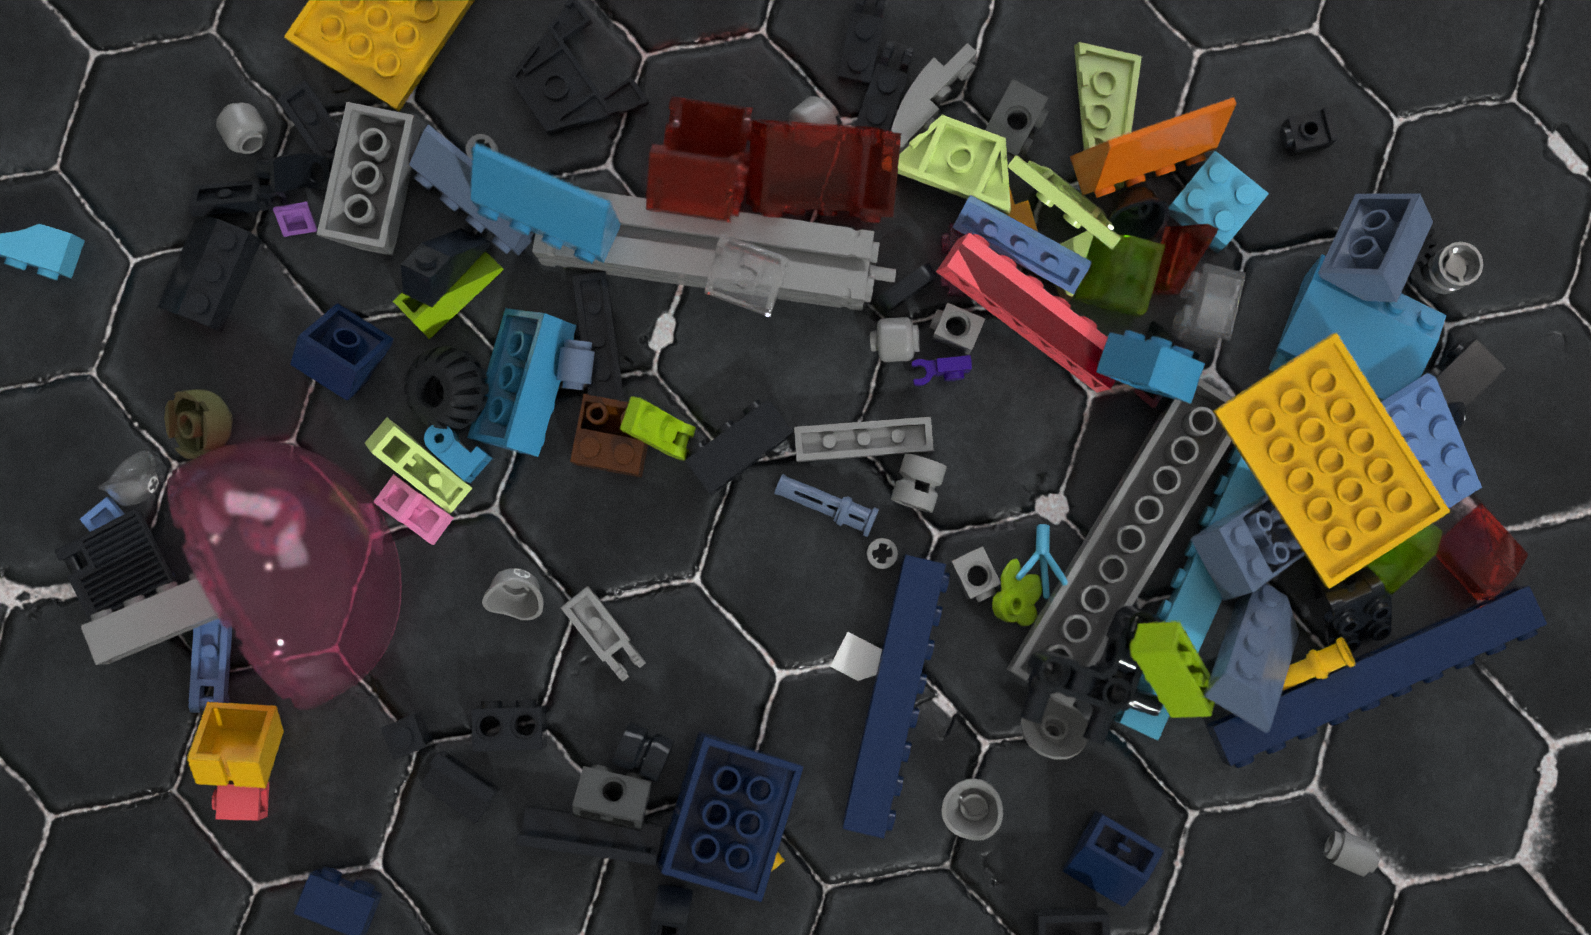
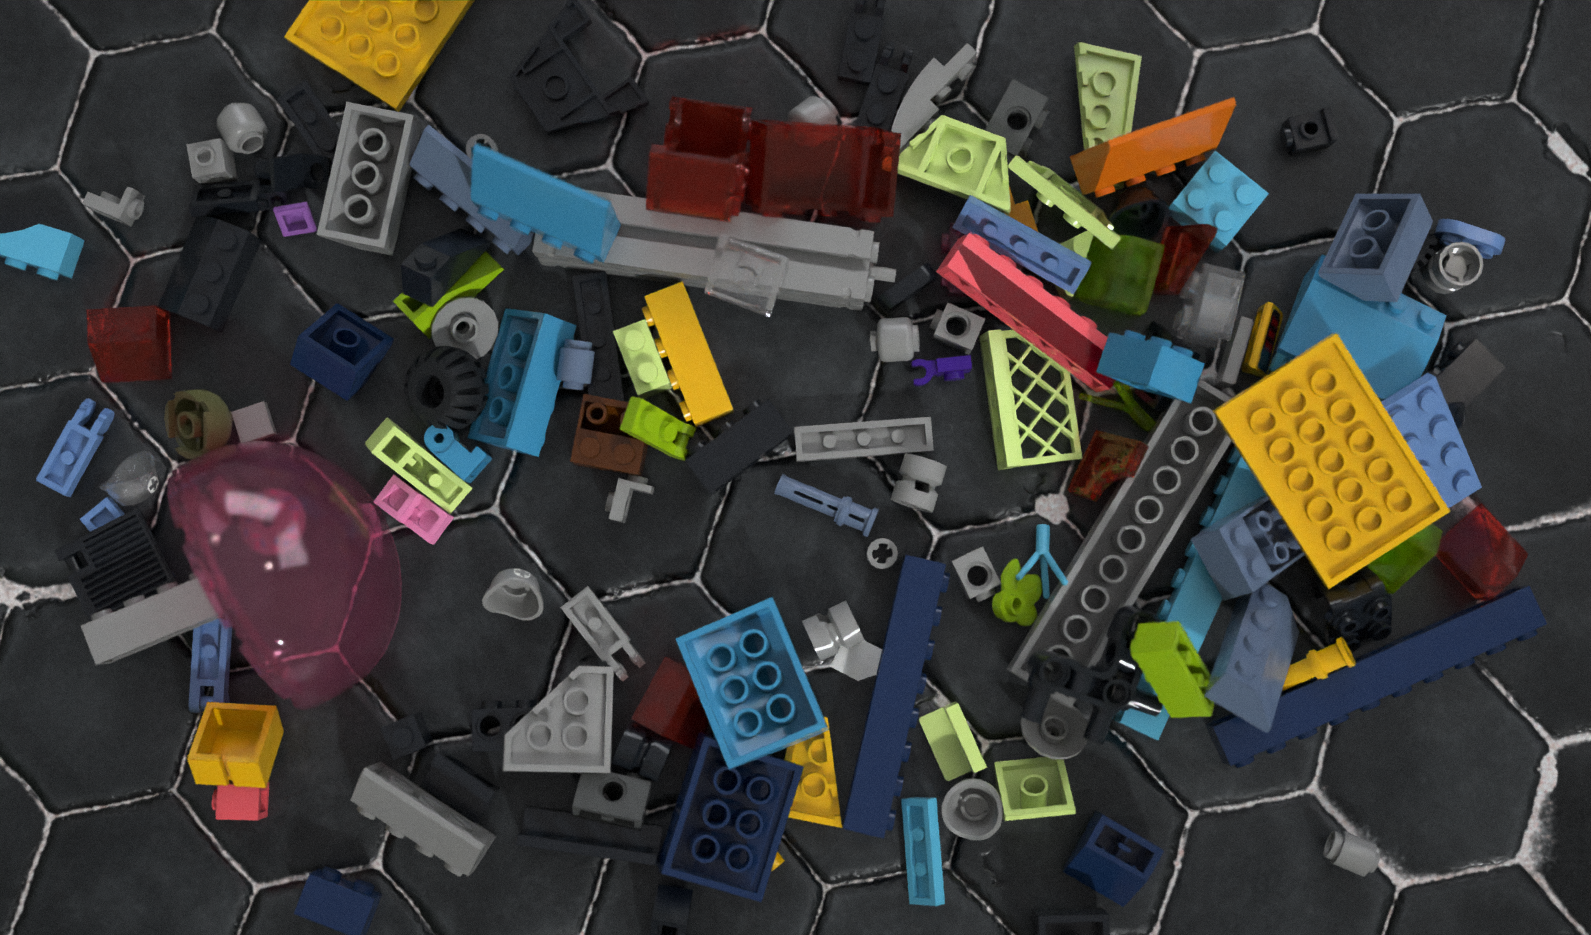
none -> medium blue hinge [36,398,115,497]
none -> light grey bracket [82,186,145,227]
none -> clear red slope [86,305,172,383]
none -> light grey brick [187,138,238,185]
none -> light grey tile [231,401,277,445]
none -> light grey slope [350,762,496,876]
none -> light grey dish [431,297,498,359]
none -> light grey plate [503,666,614,773]
none -> light grey bracket [605,474,654,523]
none -> yellowish green brick [613,319,673,399]
none -> clear red slope [631,656,710,749]
none -> yellow brick [642,281,734,427]
none -> dark azure slope [676,597,829,770]
none -> yellow wing [785,716,842,828]
none -> light grey wheel [802,601,864,661]
none -> medium azure plate [901,797,945,906]
none -> yellowish green panel [919,701,987,781]
none -> yellowish green fence [979,329,1083,470]
none -> yellowish green slope [994,757,1076,821]
none -> clear red tile [1067,430,1149,502]
none -> clear neon green plant [1079,381,1155,431]
none -> light grey tile [1214,316,1254,389]
none -> yellow slope [1241,302,1283,378]
none -> medium blue plate [1434,219,1505,259]

